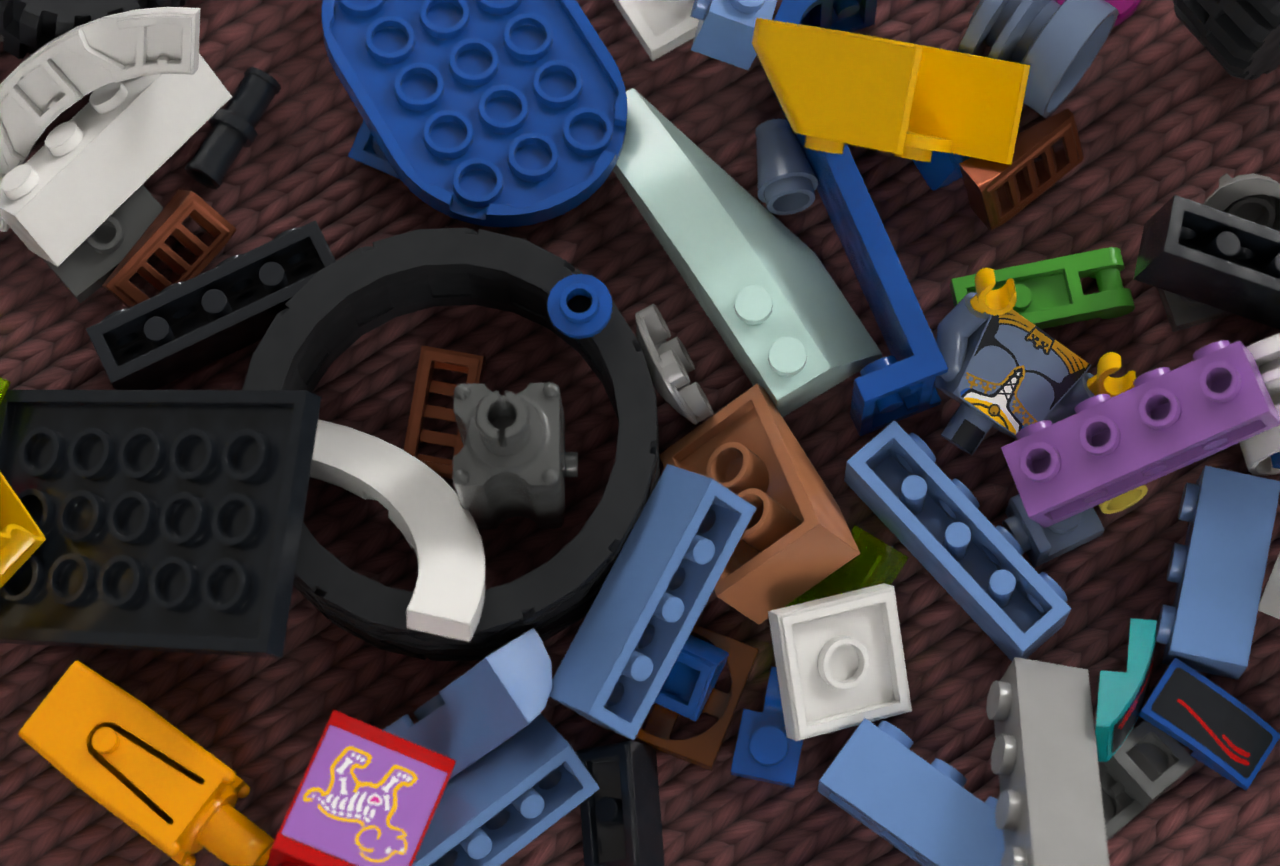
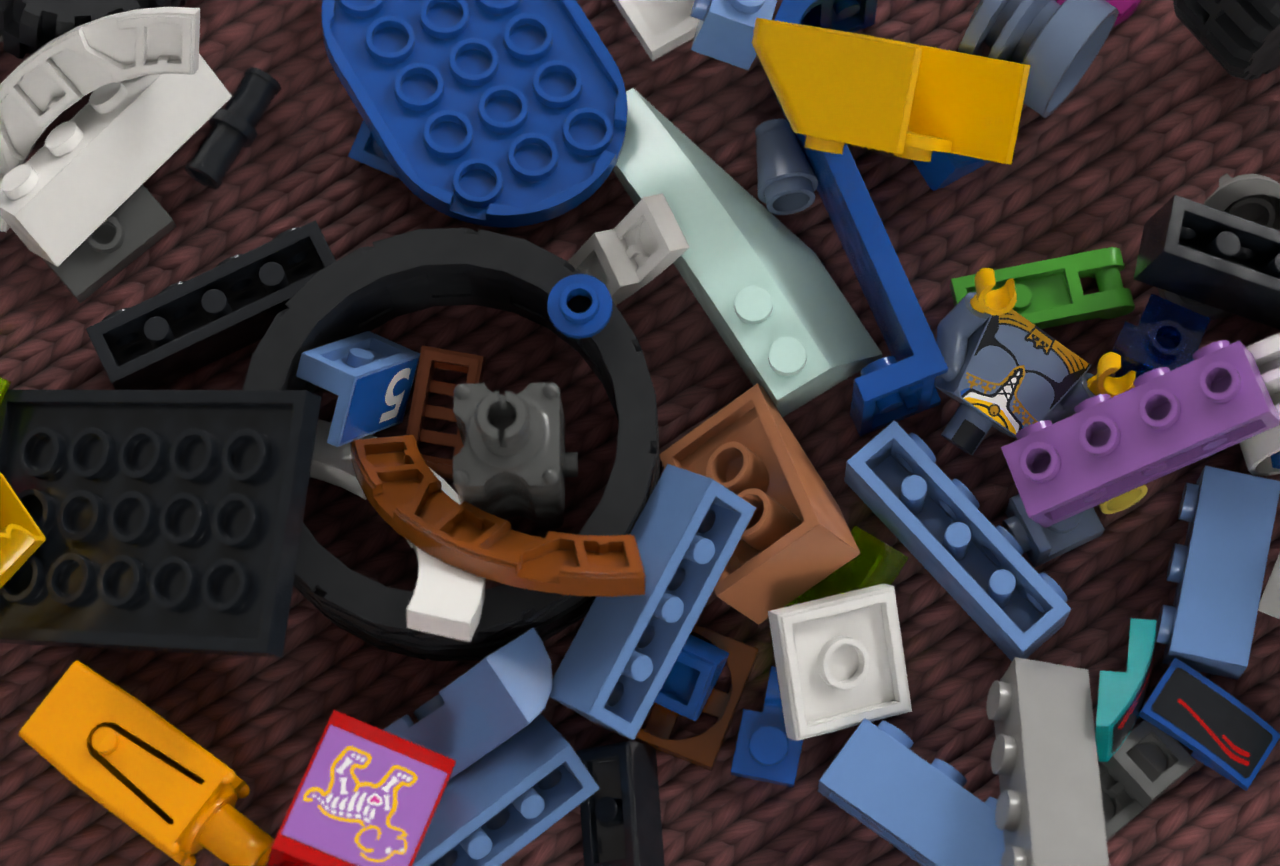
copper slope [102,190,237,308] -> none
light grey dish [635,304,714,425] -> none
copper slope [959,108,1084,231] -> none
none -> panel [296,331,420,447]
none -> dark orange tile [350,435,645,597]
none -> white slope [568,193,689,305]
none -> clear blue brick [1111,293,1210,378]

